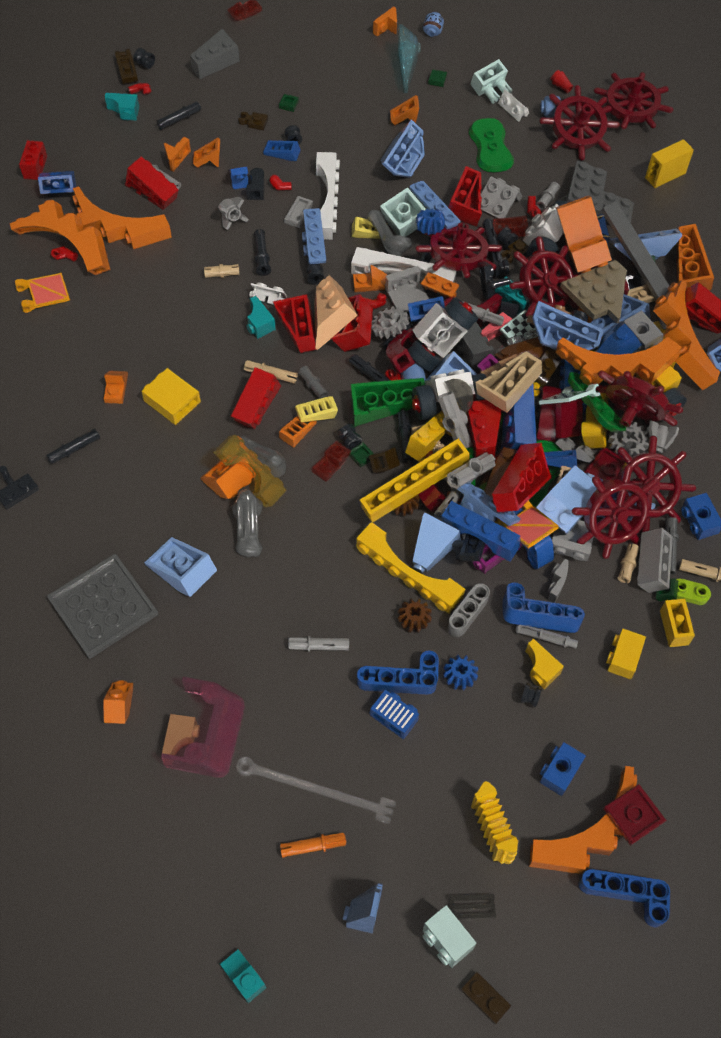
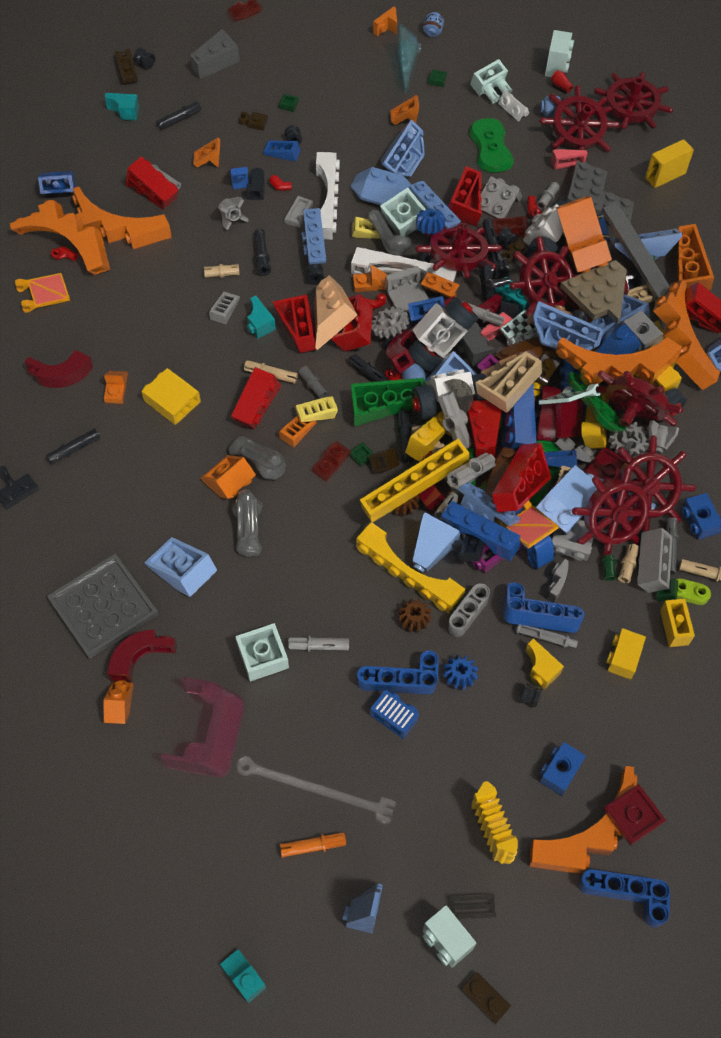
red brick [19,140,47,180] -> none
red arm [127,83,152,95] -> none
medium nougat arch [162,714,200,762] -> none
orange slope [164,137,191,172] -> none
clear yellow arch [213,434,287,507] -> none
white hinge [249,282,287,305] -> none
black wheel [338,424,363,450] -> none
none -> dark red arch [24,350,93,388]
none -> dark red arch [108,630,177,682]
none -> light grey slope [209,292,240,324]
none -> light aqua brick [235,623,289,682]
none -> medium blue wedge [351,167,416,205]
none -> light aqua brick [545,30,574,77]
none -> coral slope [551,149,587,170]
none -> dark green pin [601,555,617,581]

